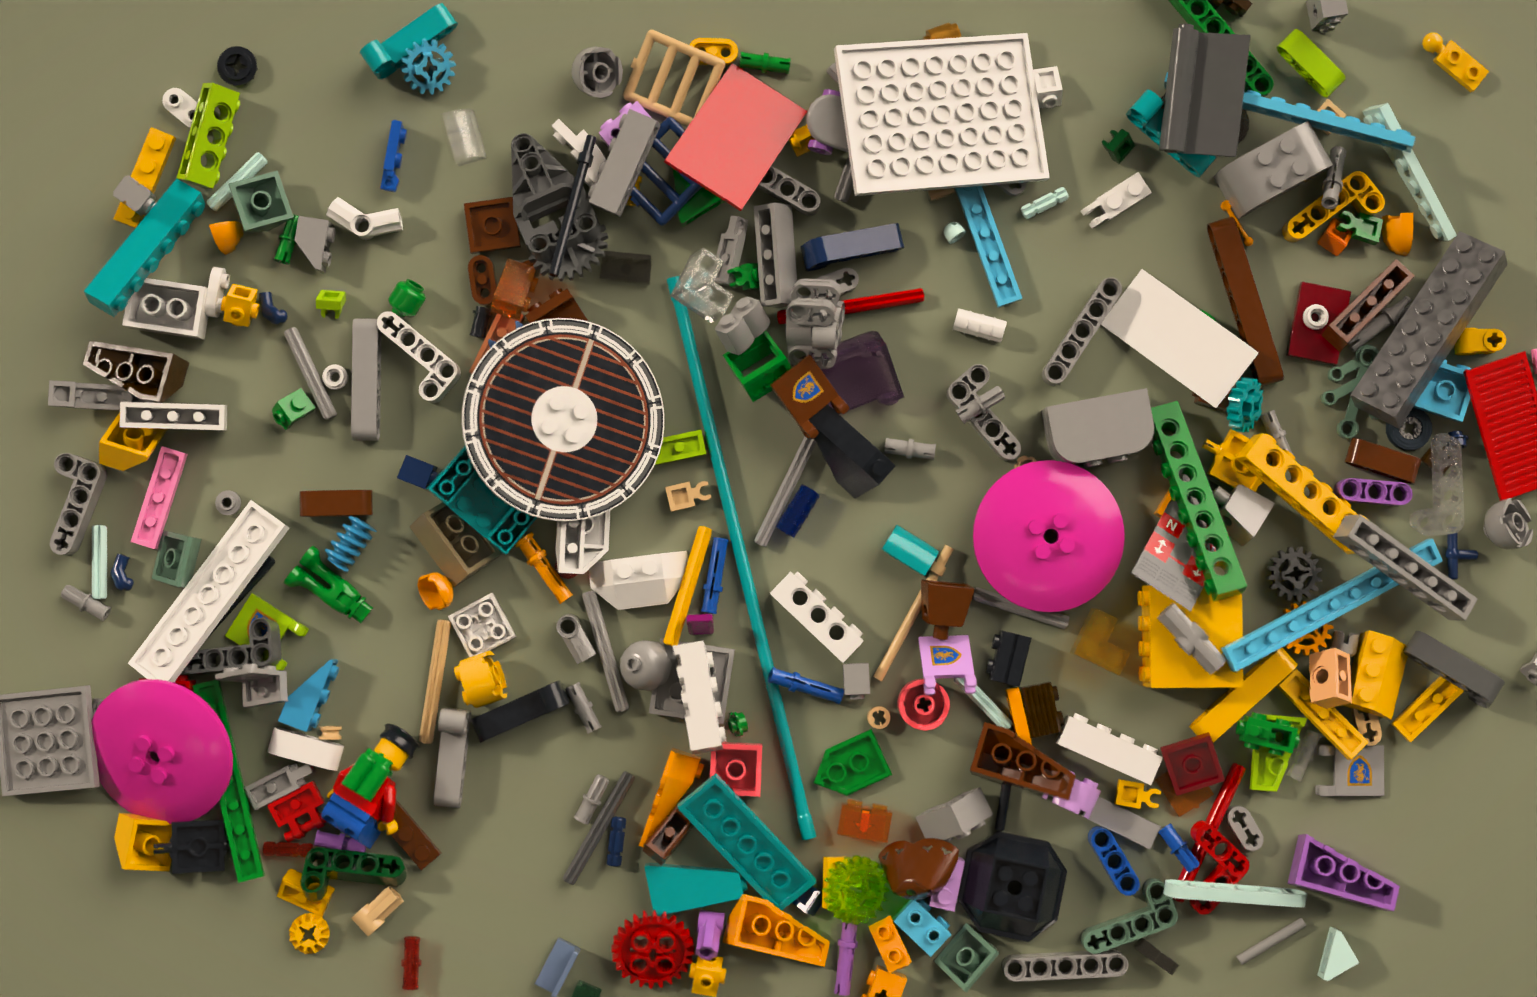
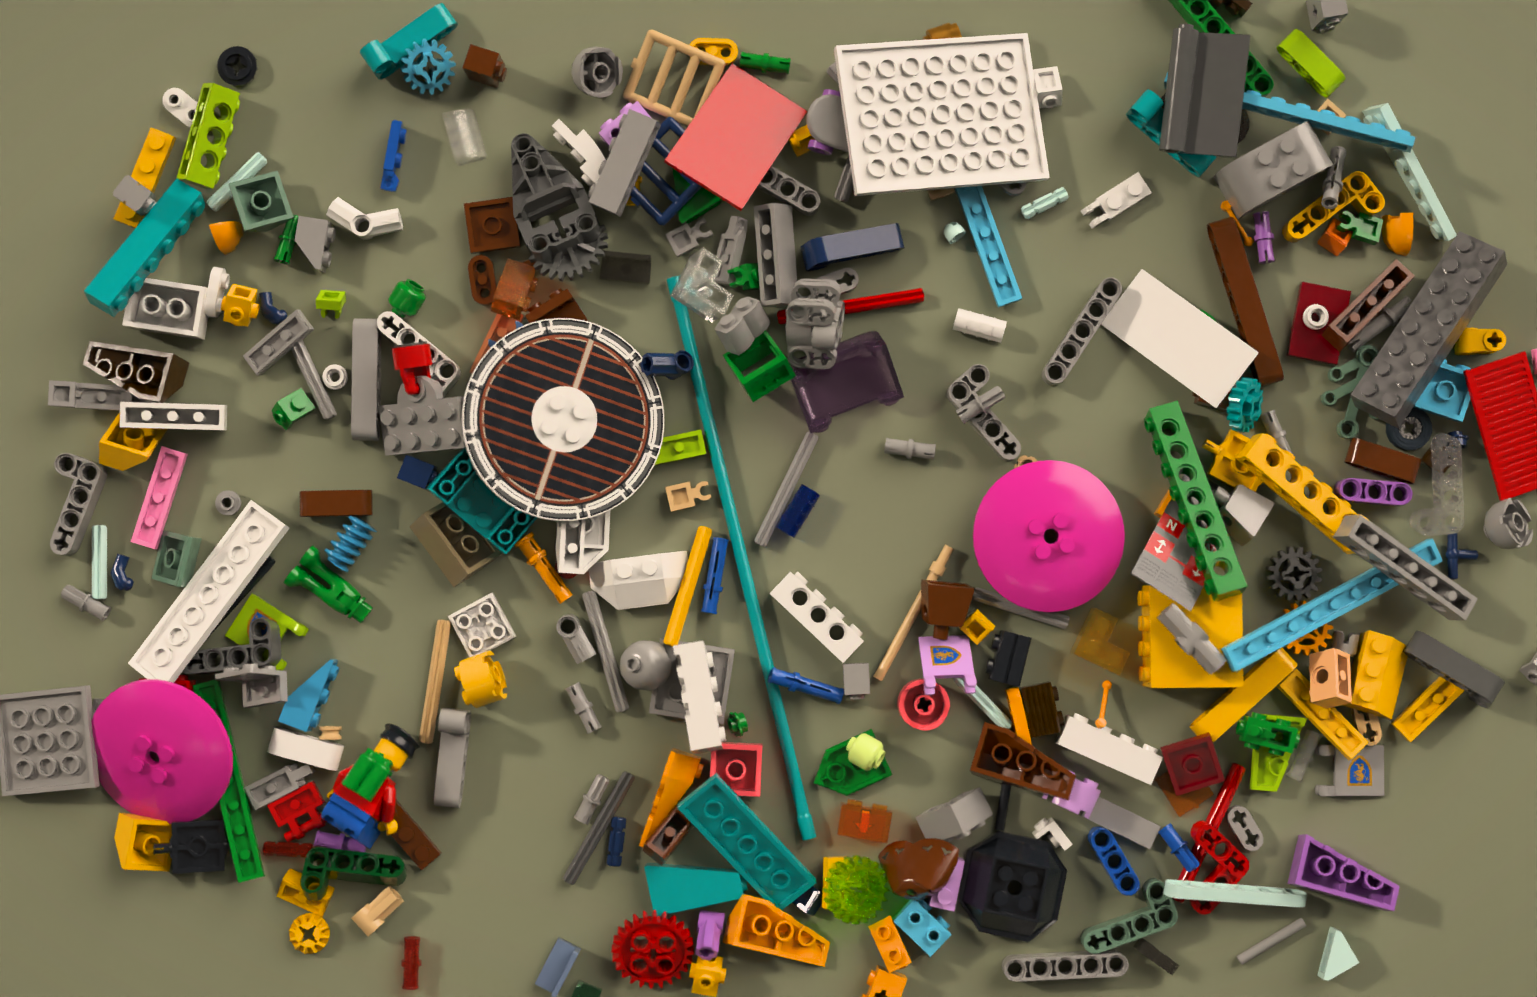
light orange hair [417,572,454,610] -> none
black pin [469,306,492,339] -> none
black beam [470,680,570,743] -> none
black bar [548,135,596,277] -> none
magenta slope [686,614,714,635] -> none
reddish brown flag [770,354,849,439] -> none
black wedge [808,404,896,499] -> none
medium lavender pin [834,917,859,996] -> none
tan bush [867,706,890,729] -> none
teal brick [881,525,939,576] -> none
sand green slope [934,923,999,993] -> none
light grey brick [1041,388,1154,468] -> none
dark green tile [1102,129,1135,164] -> none
yellow plate [1114,779,1161,809] -> none
yellow plate [1422,32,1489,92] -> none
none -> light grey tile [243,310,314,376]
none -> light grey plate [378,341,466,456]
none -> reddish brown brick [462,44,507,88]
none -> dark blue piece [640,350,694,380]
none -> light grey plate [665,218,713,258]
none -> yellowish green head [846,733,886,771]
none -> yellow brick [959,609,995,645]
none -> white bracket [1032,817,1073,851]
none -> light orange hinge [1095,680,1112,729]
none -> medium lavender pin [1253,211,1275,264]

